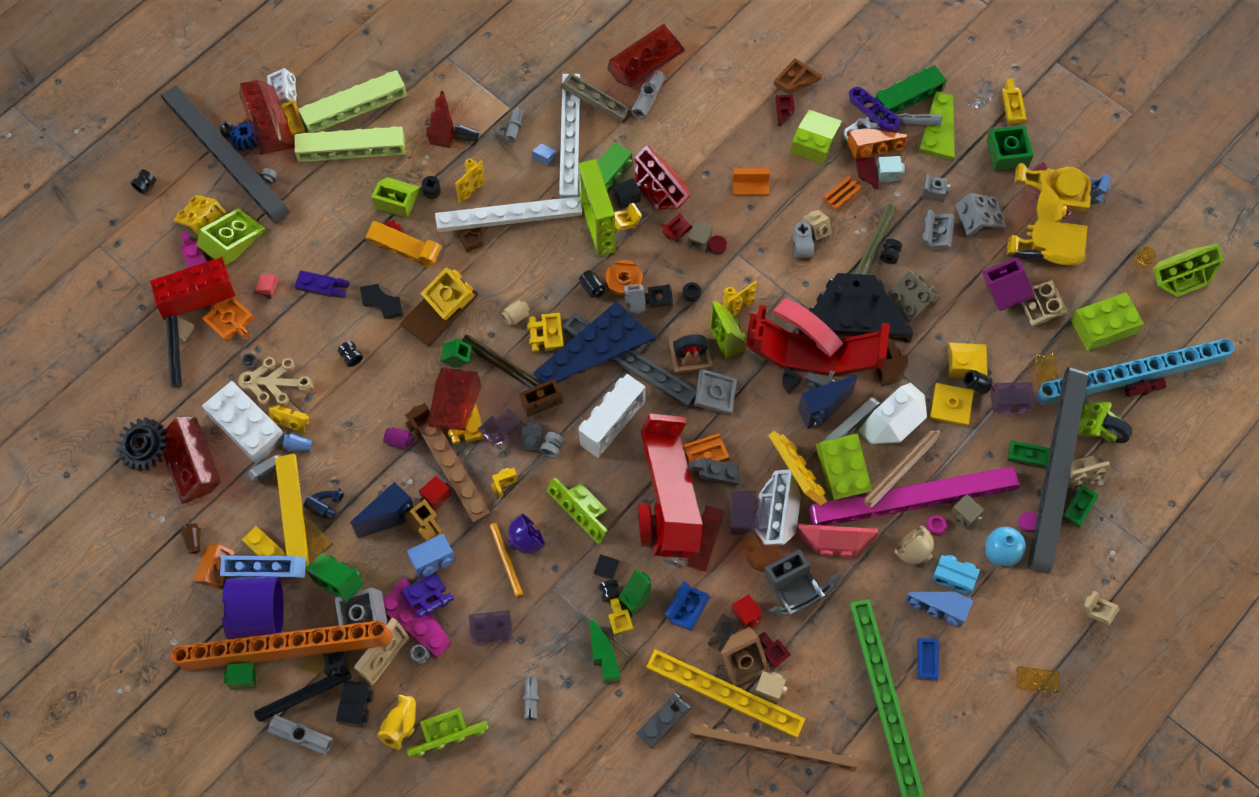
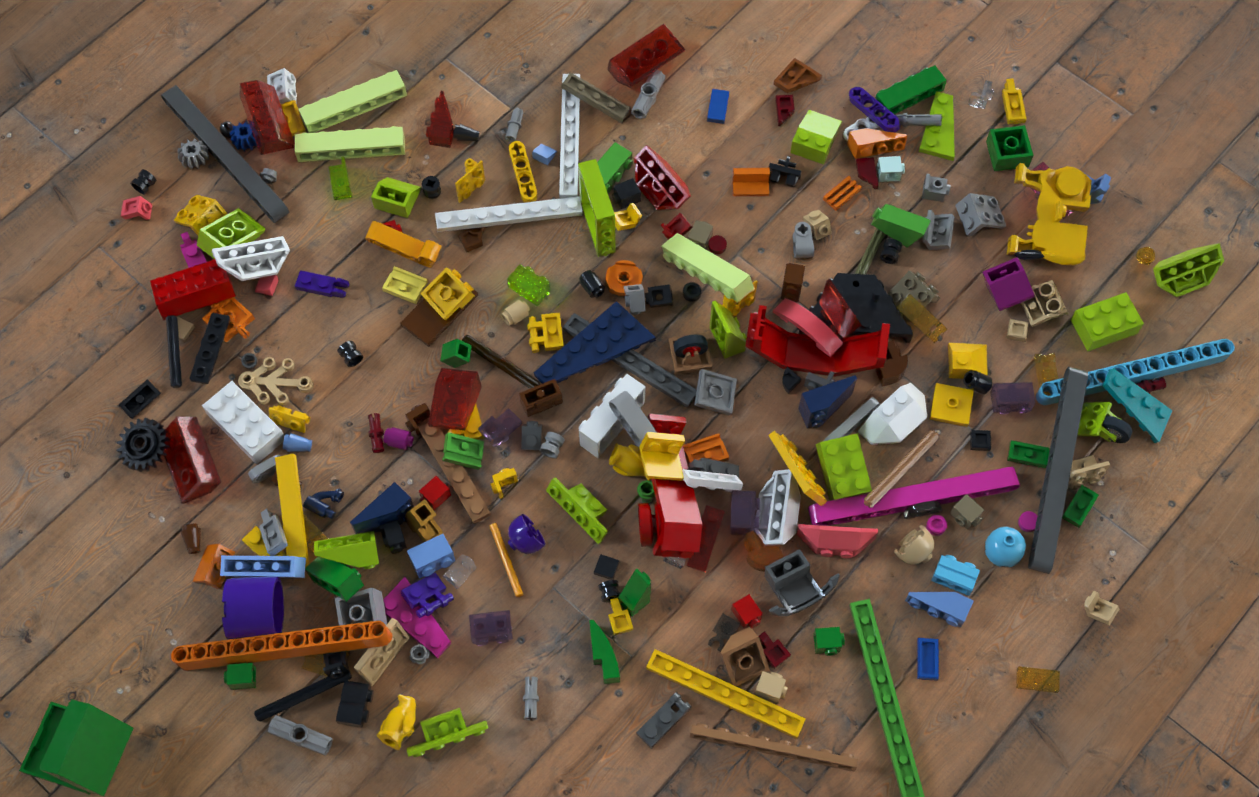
black tile [360,284,403,319] -> none
blue bracket [665,581,710,631] -> none
none -> green container [19,699,134,797]
none -> black slope [117,379,161,419]
none -> coral bracket [121,196,152,220]
none -> light grey gear [177,138,209,170]
none -> black bracket [189,313,230,384]
none -> white wedge [212,236,290,281]
none -> light grey hinge [259,508,288,556]
none -> lime slope [314,531,379,569]
none -> clear neon green panel [329,156,352,200]
none -> dark red pin [368,413,384,453]
none -> black brick [379,520,407,554]
none -> light yellow plate [382,266,428,304]
none -> bright green plate [442,432,484,470]
none -> clear bracket [443,554,477,589]
none -> clear neon green brick [507,264,551,306]
none -> yellow beam [509,141,537,203]
none -> light grey beam [609,391,657,447]
none -> yellow animal [609,443,651,481]
none -> bright green cone [637,480,655,503]
none -> yellow bracket [639,432,685,481]
none -> yellowish green brick [661,233,754,302]
none -> white plate [682,469,743,492]
none -> blue tile [707,89,730,124]
none -> black hips [769,156,802,187]
none -> reddish brown brick [781,263,805,302]
none -> green brick [813,627,845,656]
none -> clear red slope [819,279,862,338]
none -> bright green slope [871,204,931,248]
none -> clear yellow plate [896,294,948,343]
none -> clear smoke tile [903,501,943,519]
none -> black tile [970,430,991,451]
none -> tan tile [1006,319,1029,342]
none -> teal wing [1102,368,1173,443]

